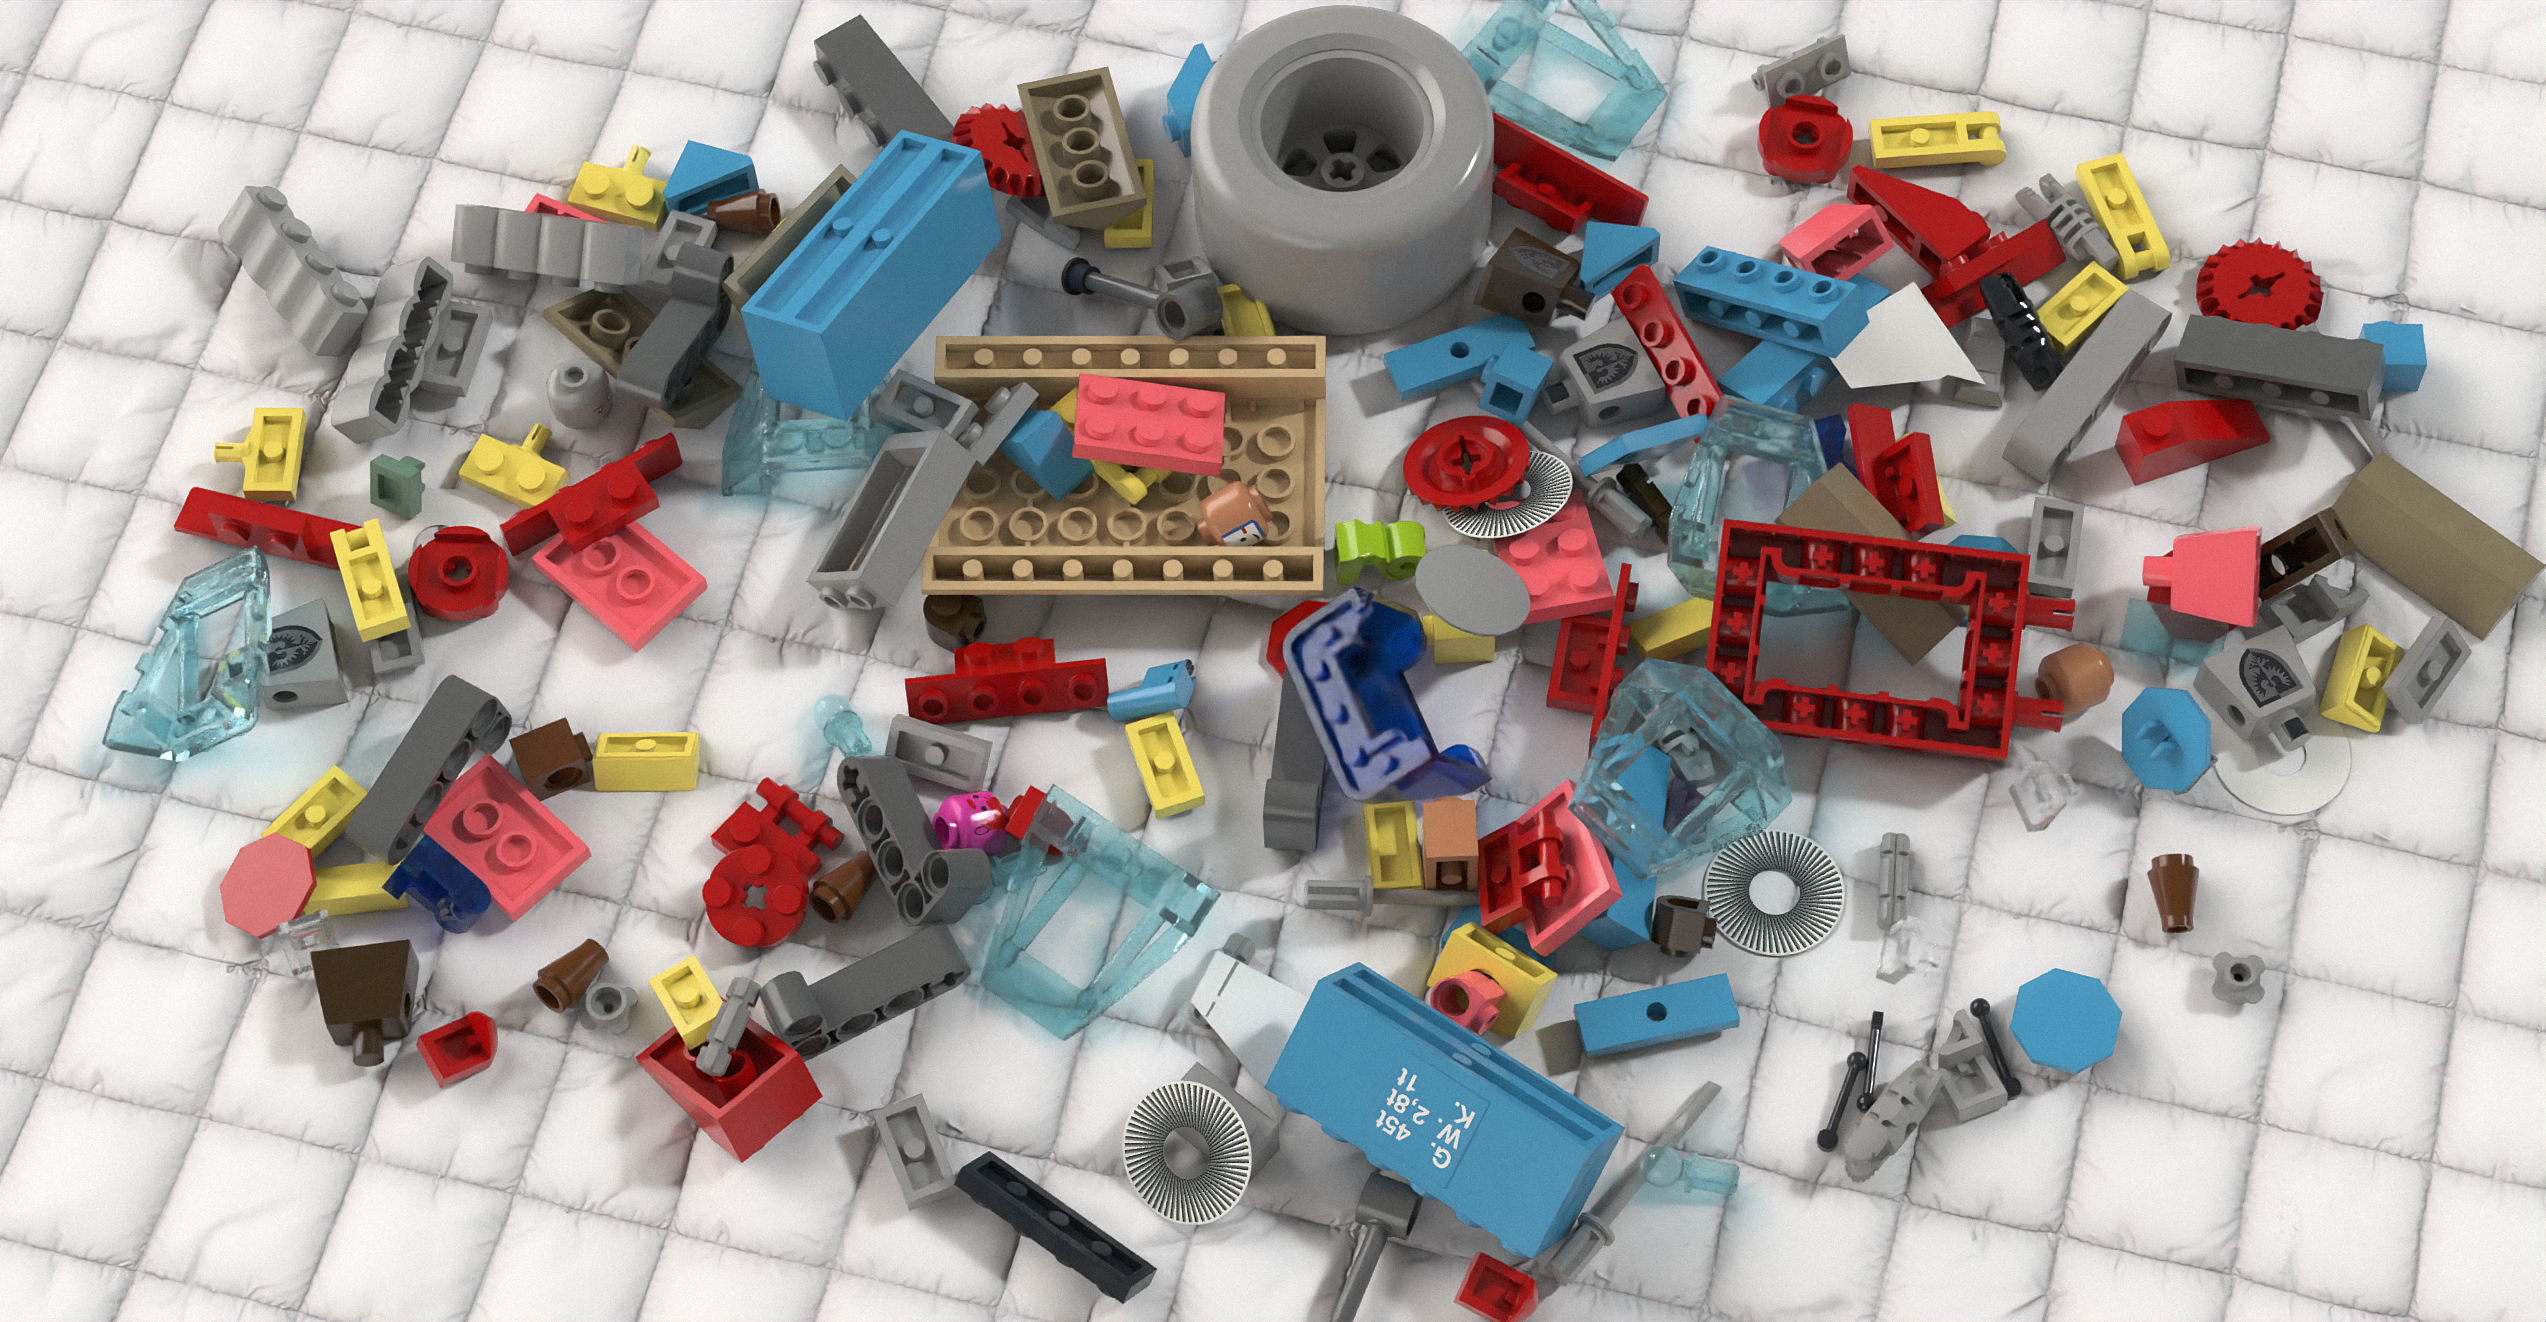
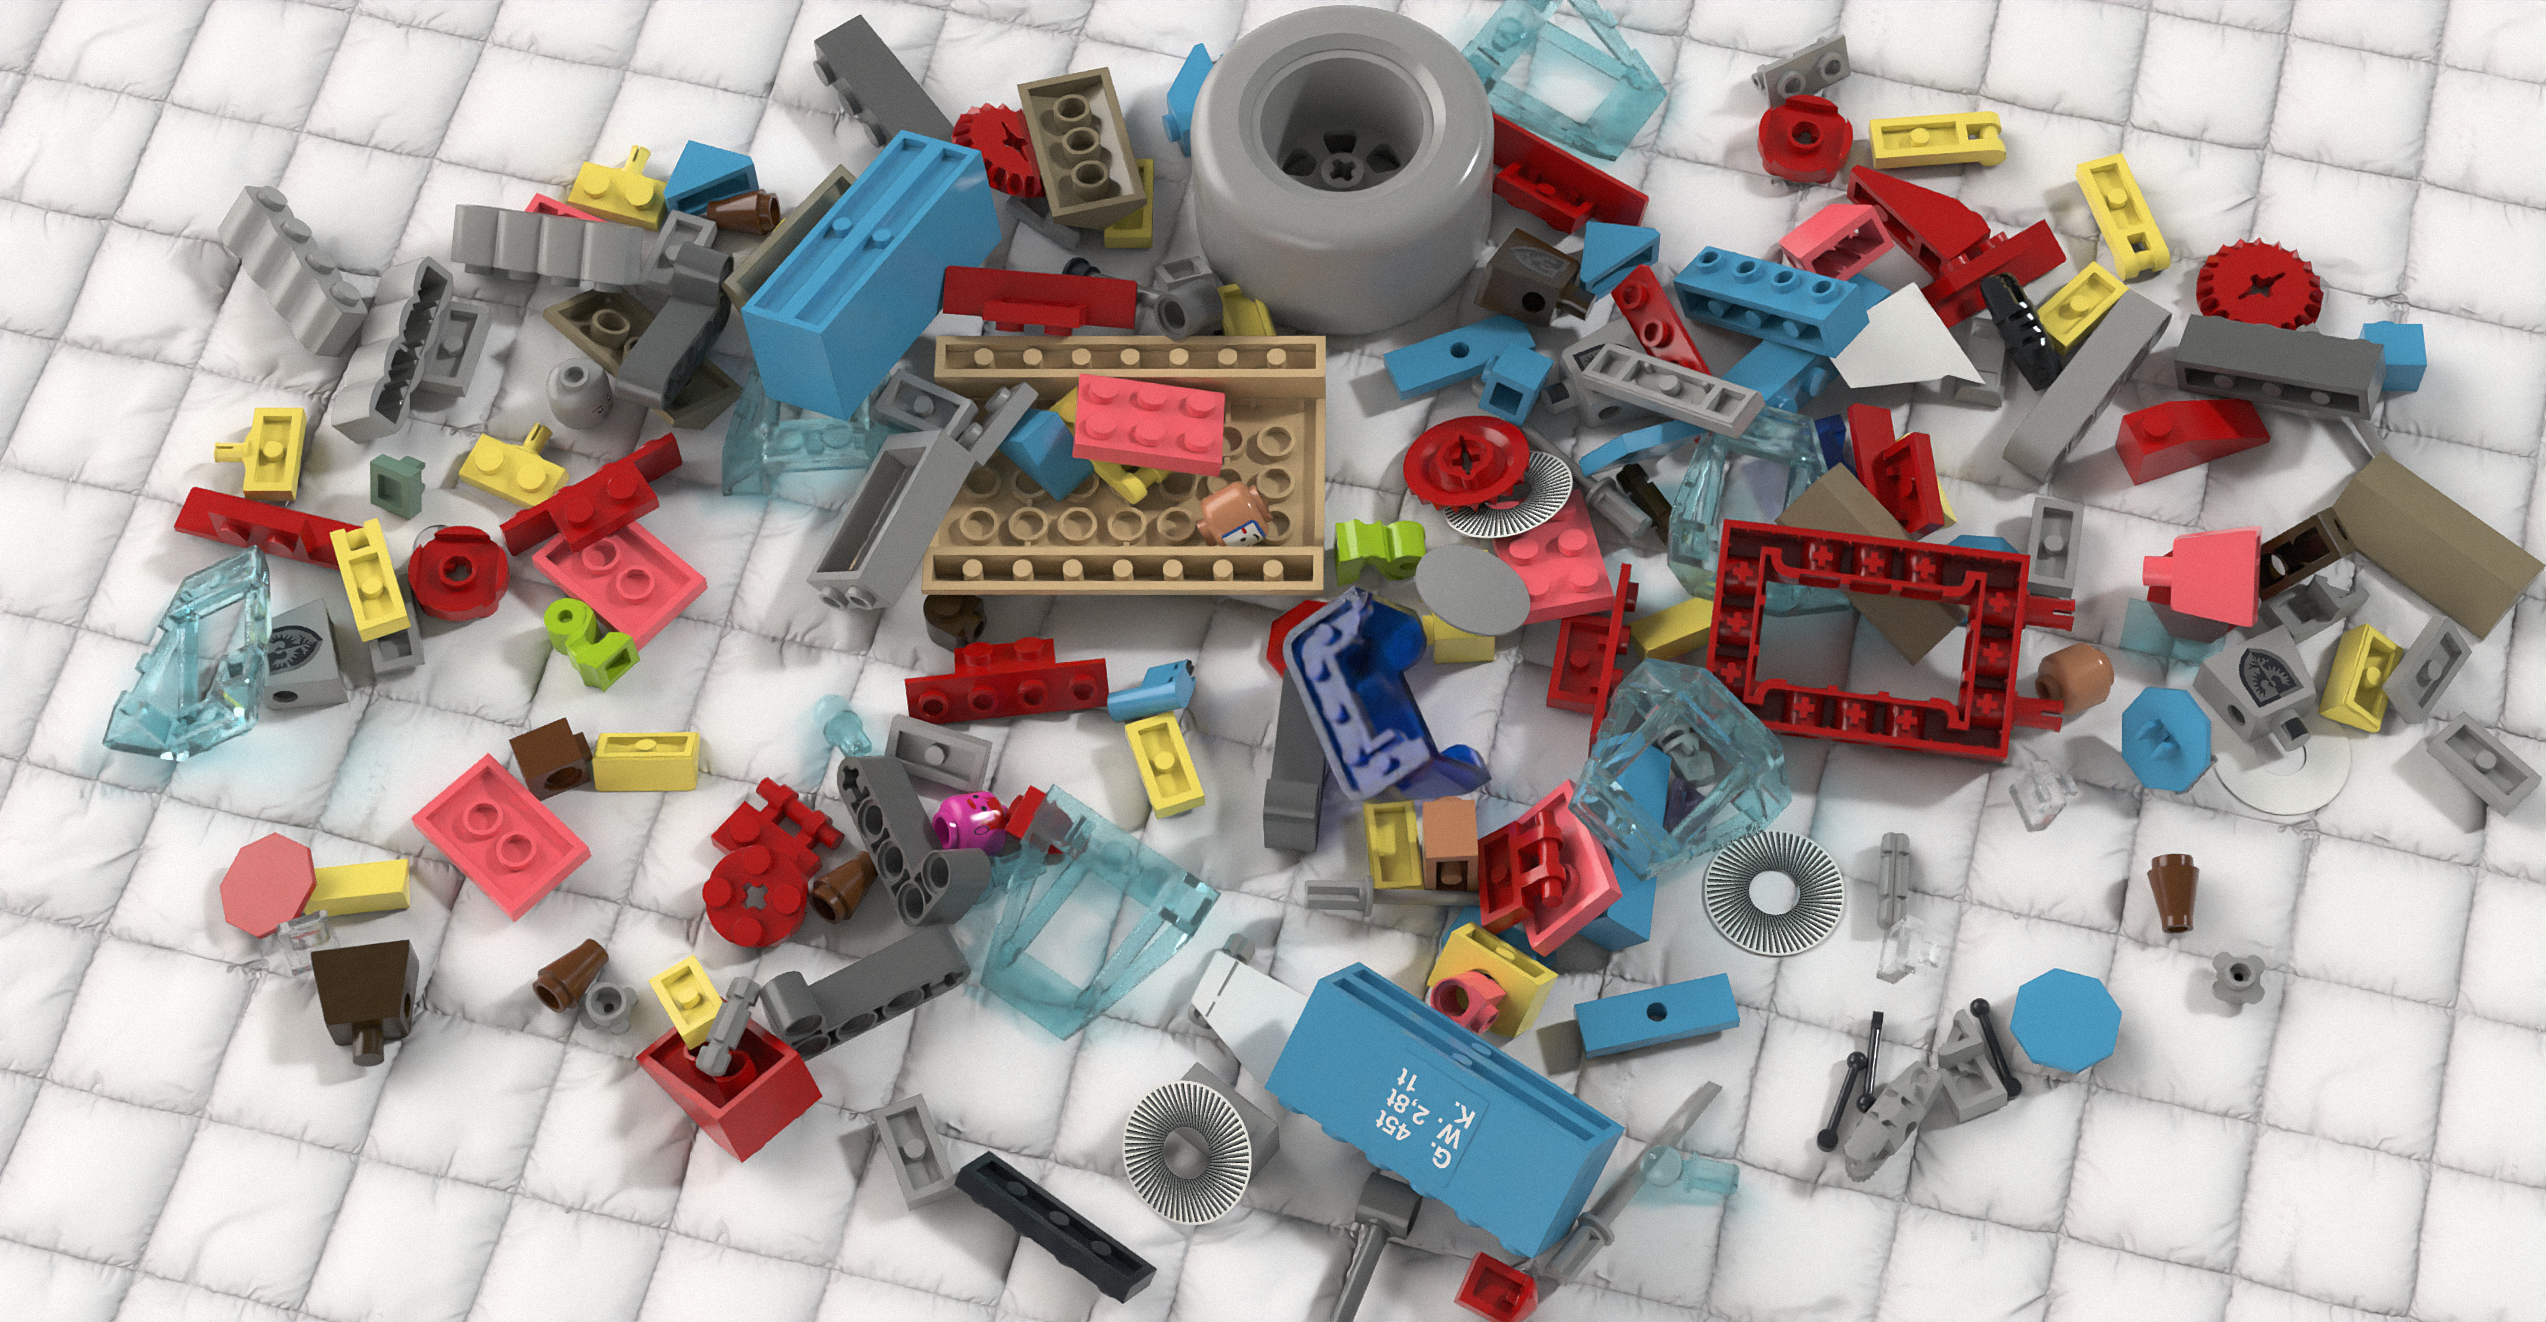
light yellow plate [261,765,368,860] -> none
dark grey beam [346,674,512,866] -> none
clear blue leg [382,834,491,934] -> none
red plate [416,1011,498,1088] -> none
dark brown plate [1651,895,1718,957] -> none
light grey hinge [2015,173,2118,273] -> none
none -> lime leg [543,598,640,692]
none -> red bracket [943,265,1138,336]
none -> light grey plate [1579,342,1766,439]
none -> light grey plate [2426,711,2542,818]

